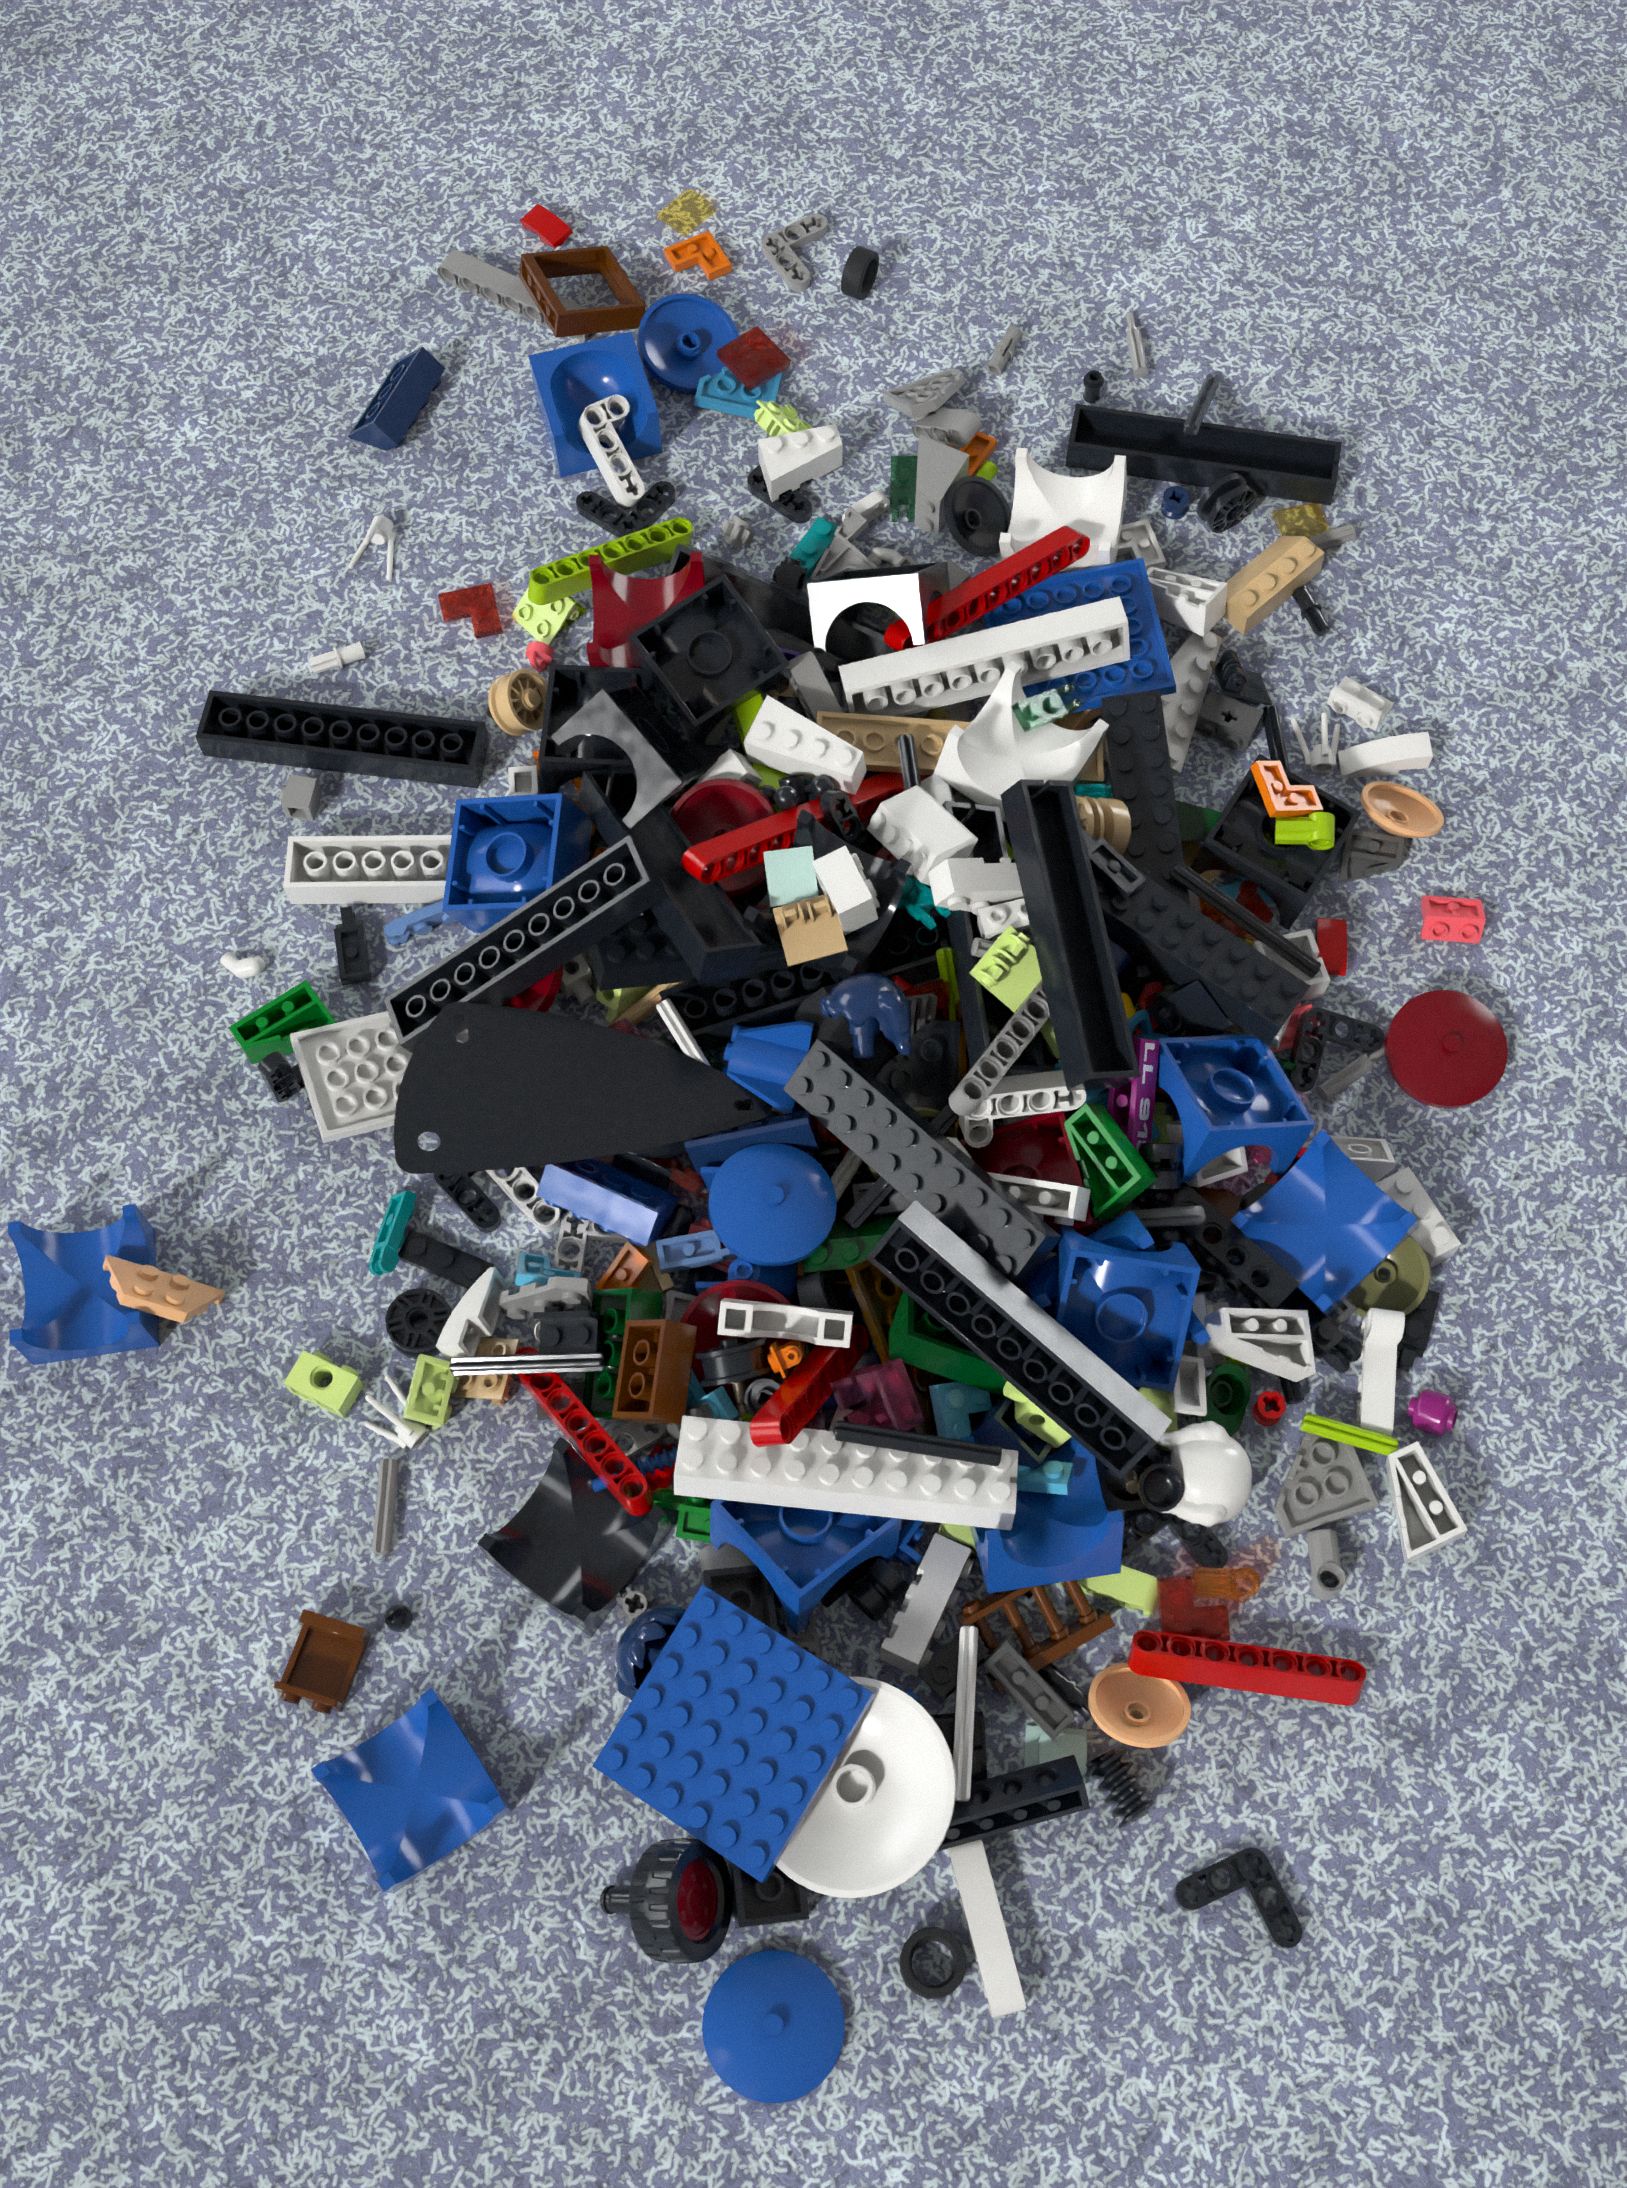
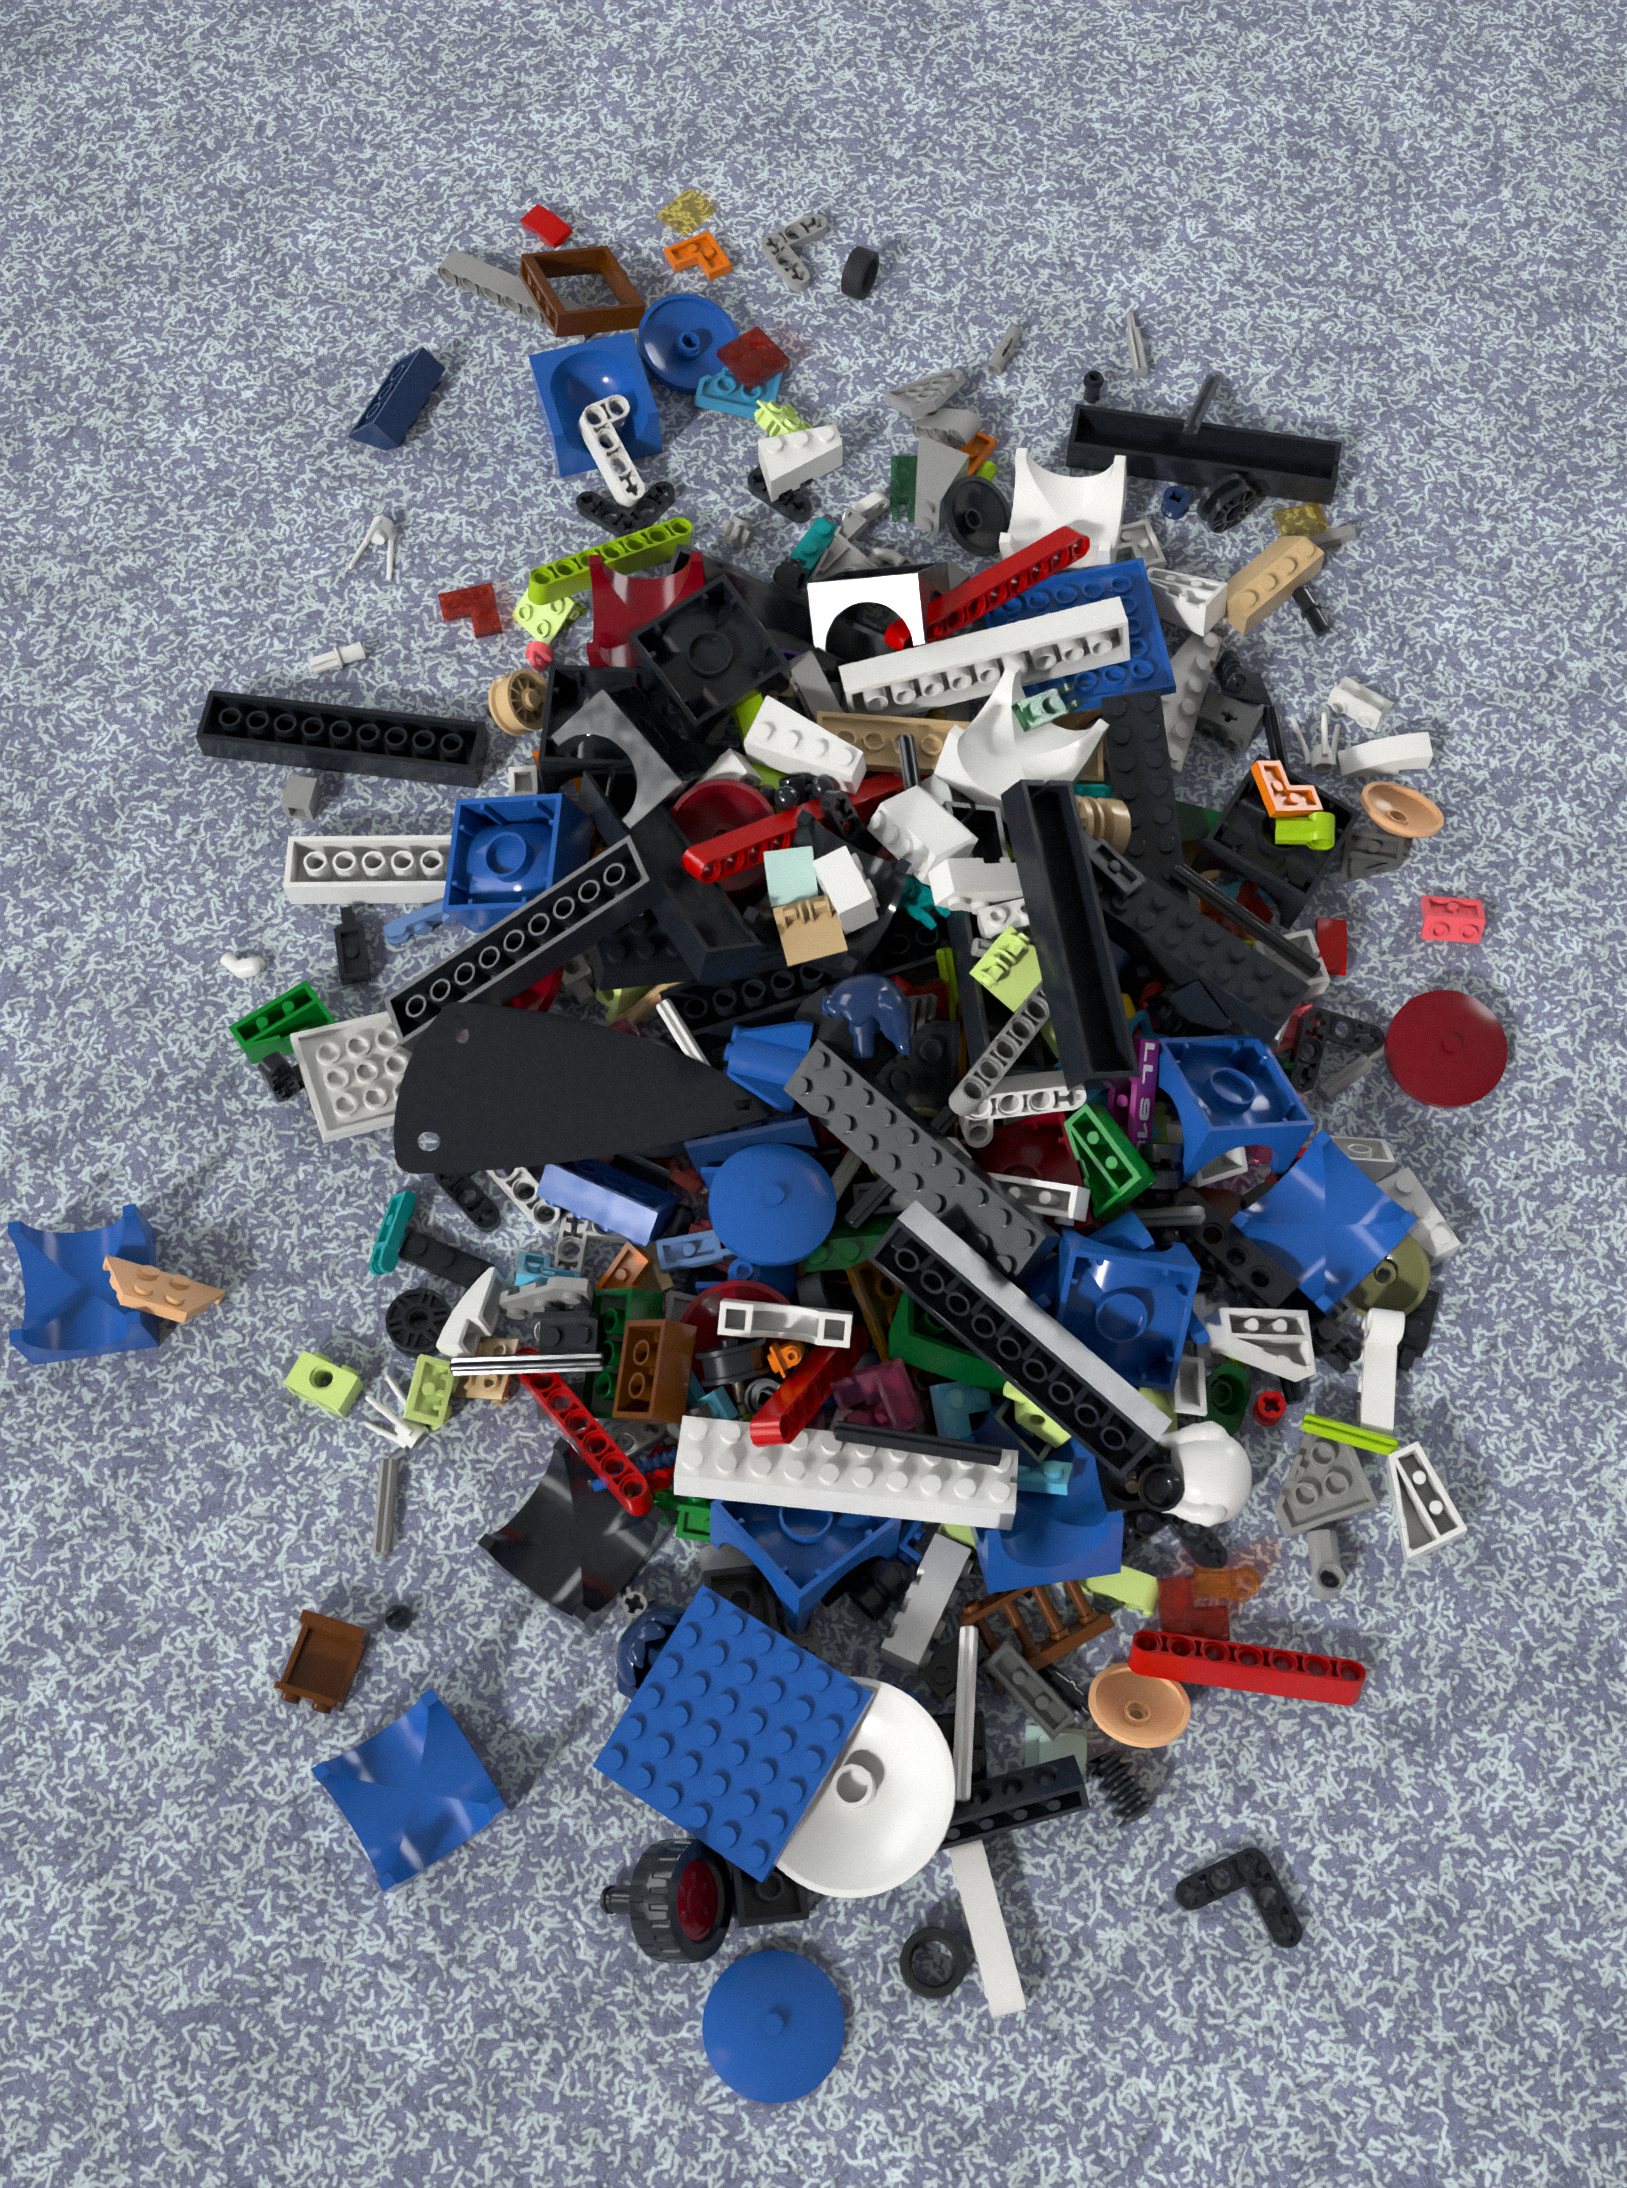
magenta head [1407,1389,1459,1436] -> none

